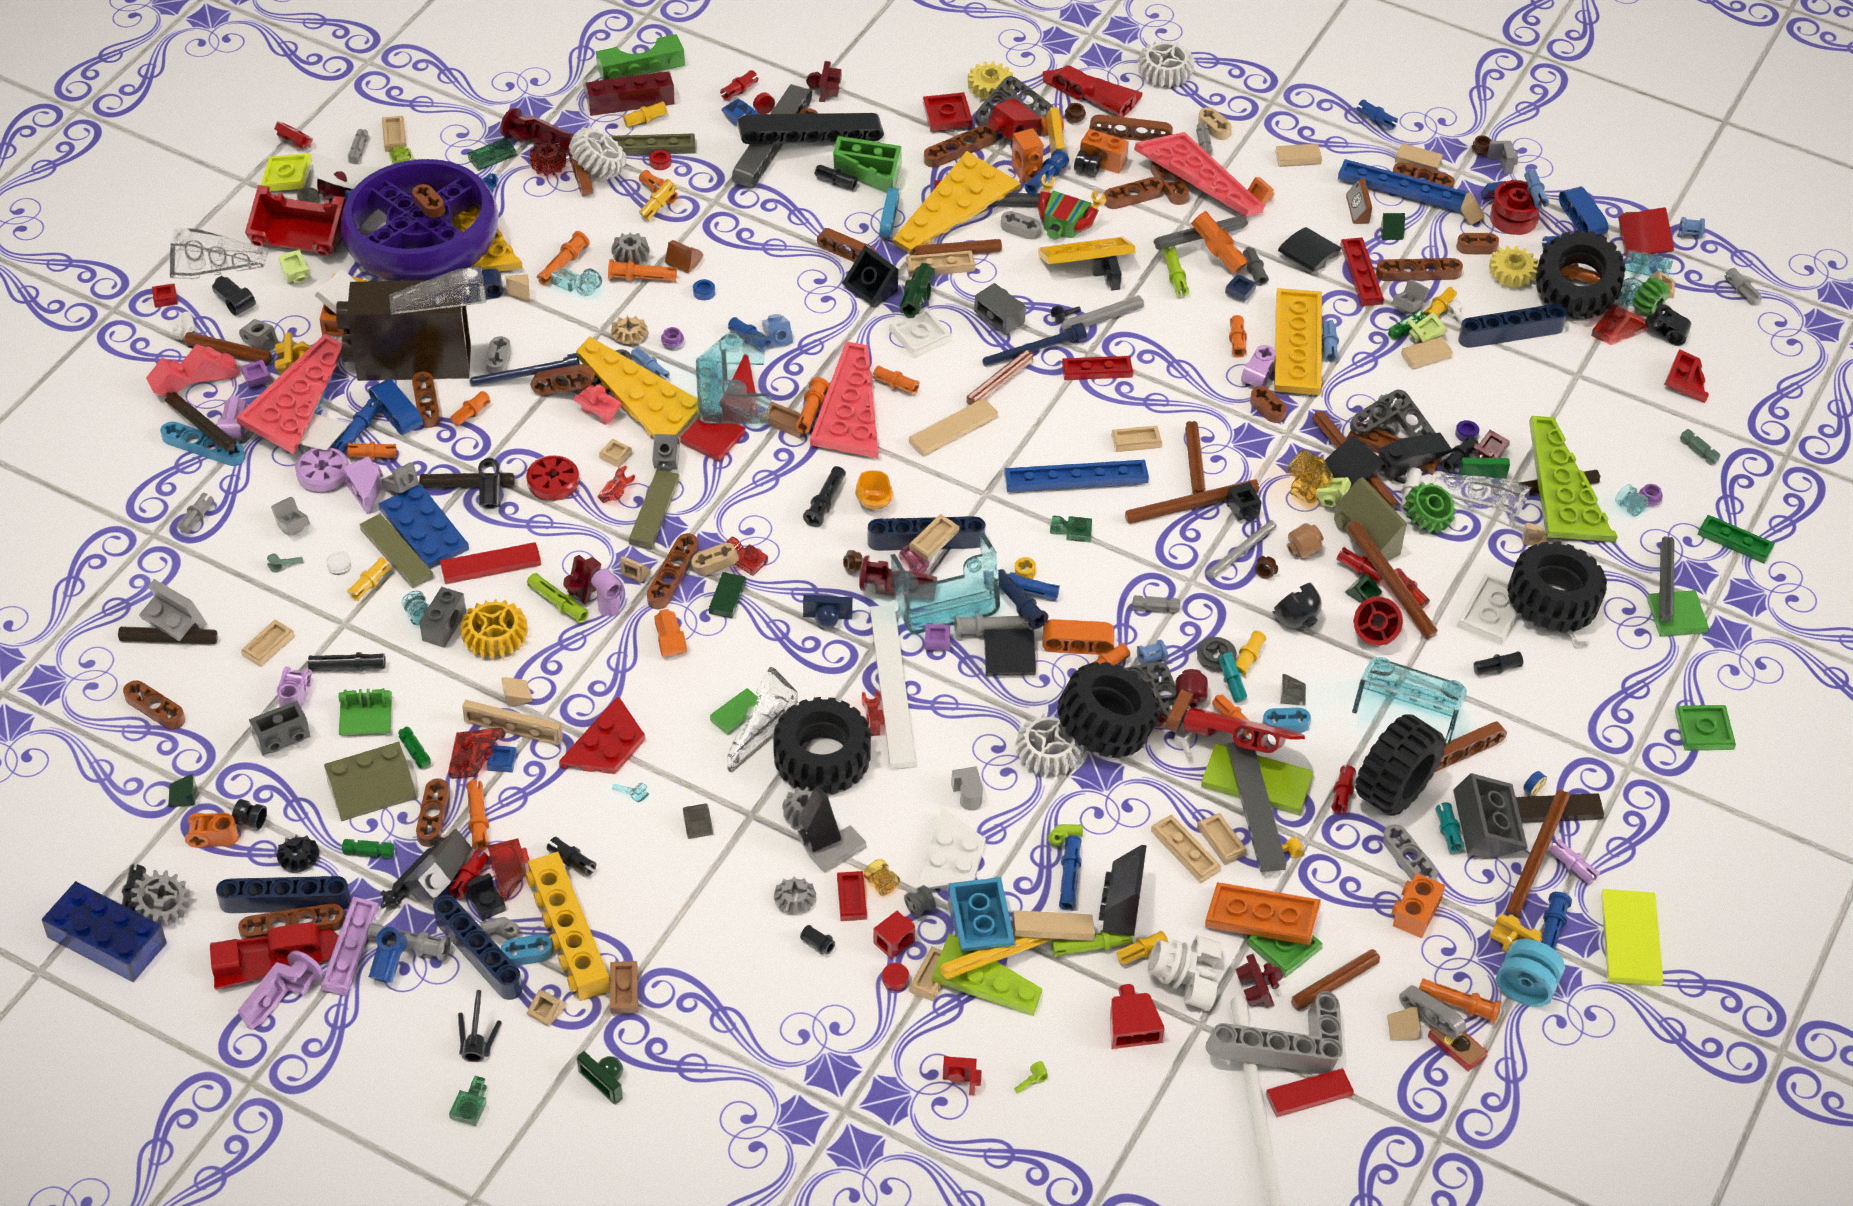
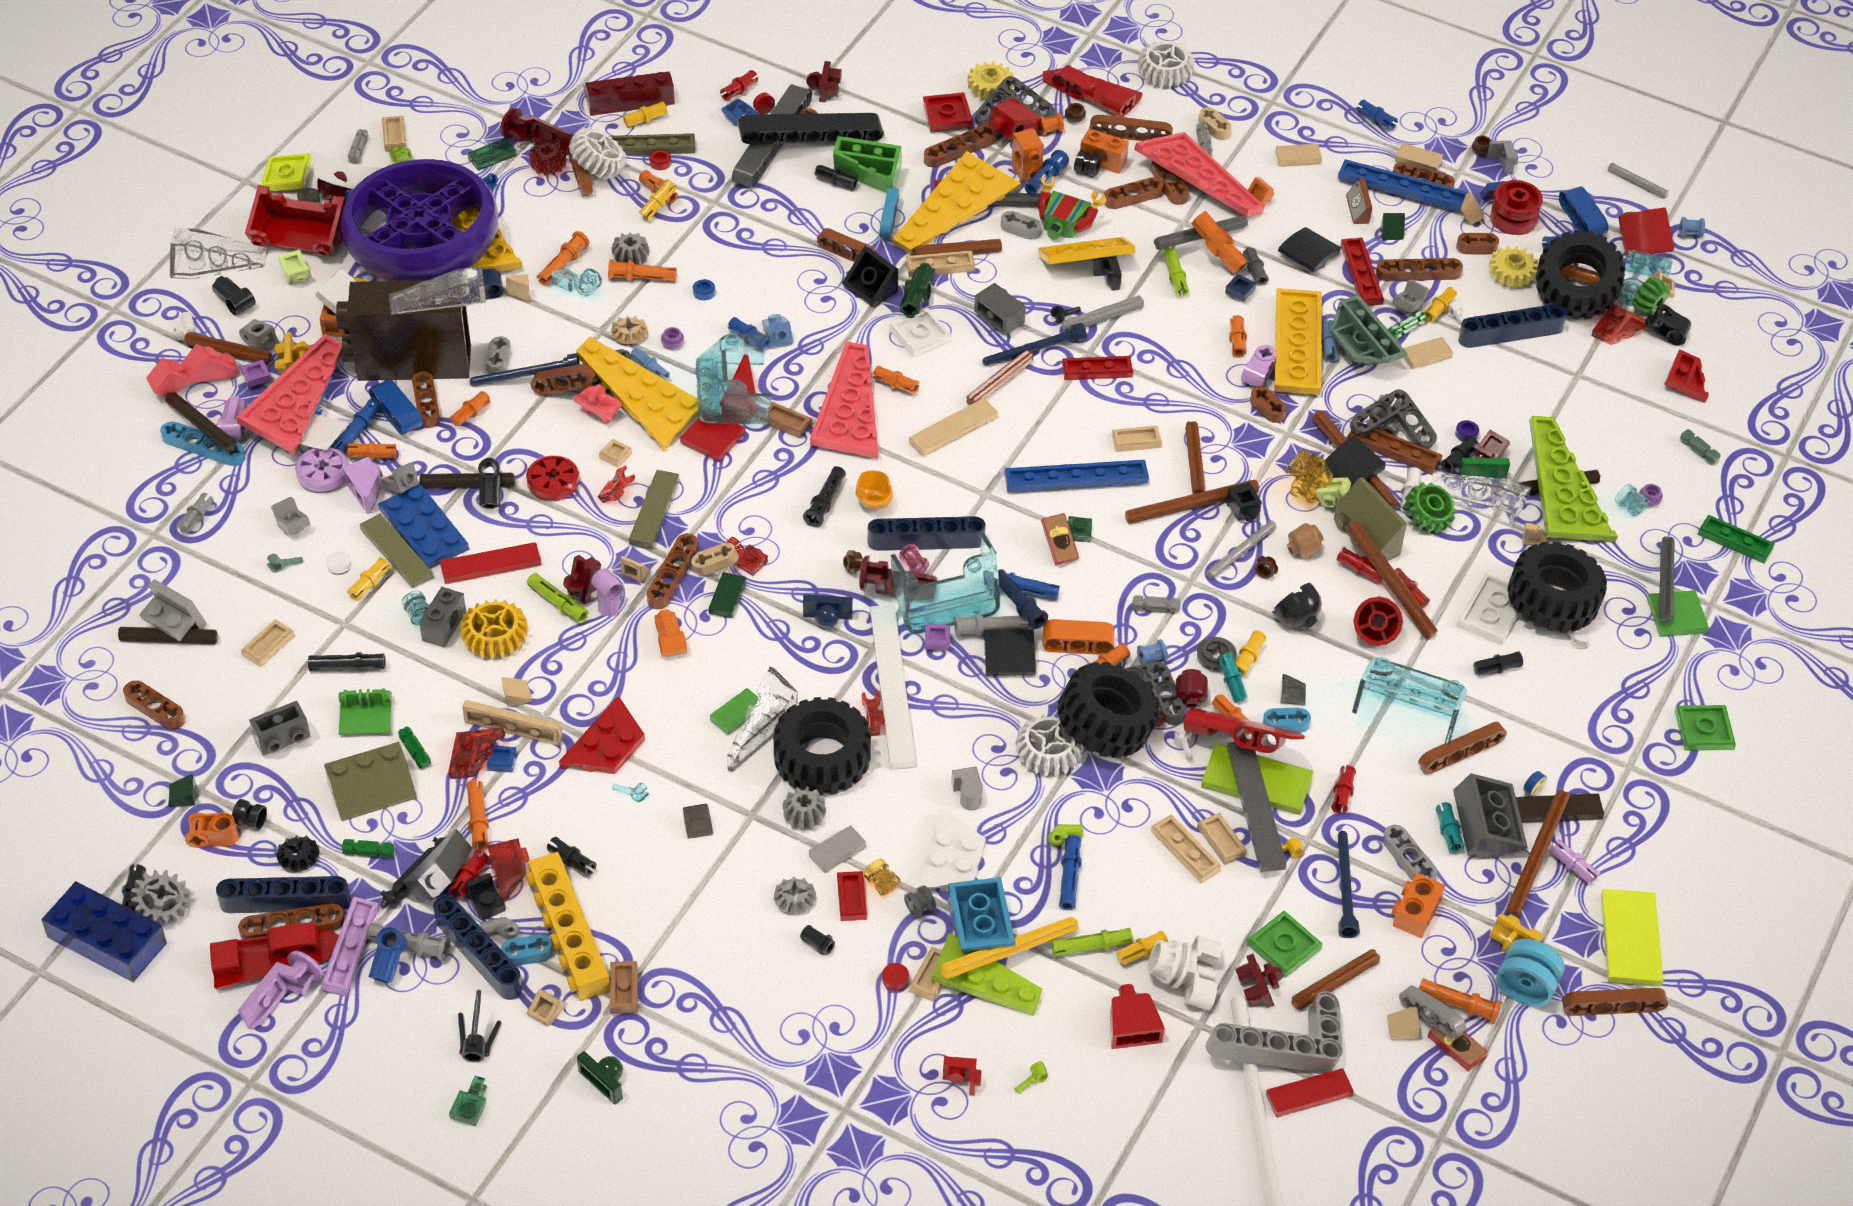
red tile [152,283,178,308] -> none
red plate [274,121,313,149] -> none
lavender piece [276,666,312,708] -> none
dark orange beam [412,184,445,218] -> none
dark orange beam [416,778,450,847] -> none
bright green arch [596,34,685,80] -> none
dark grey brick [652,434,680,472] -> none
dark orange tile [665,240,704,273] -> none
orange pin [795,377,830,433] -> none
black slope [797,786,842,852] -> none
red brick [873,910,915,960] -> none
tan tile [909,514,959,561] -> none
tan tile [1012,910,1095,941] -> none
yellow bush [1014,557,1036,579] -> none
yellow tile [1046,107,1065,154] -> none
black slope [1099,845,1147,936] -> none
dark orange beam [1165,689,1194,733] -> none
orange tile [1205,882,1321,945] -> none
dark green slope [1345,573,1382,603] -> none
black tyre [1355,714,1446,816] -> none
black slope [1379,432,1452,481] -> none
yellowish green bracket [1408,312,1447,343] -> none
medium blue axle [1524,169,1549,209] -> none
blue pin [1541,891,1572,950] -> none
light grey axle [1724,267,1762,304] -> none
none -> tile [1041,513,1079,566]
none -> sand green wedge [1330,294,1407,365]
none -> dark blue piece [1337,830,1360,938]
none -> dark orange beam [1562,988,1668,1016]
none -> light grey bar [1608,162,1669,198]

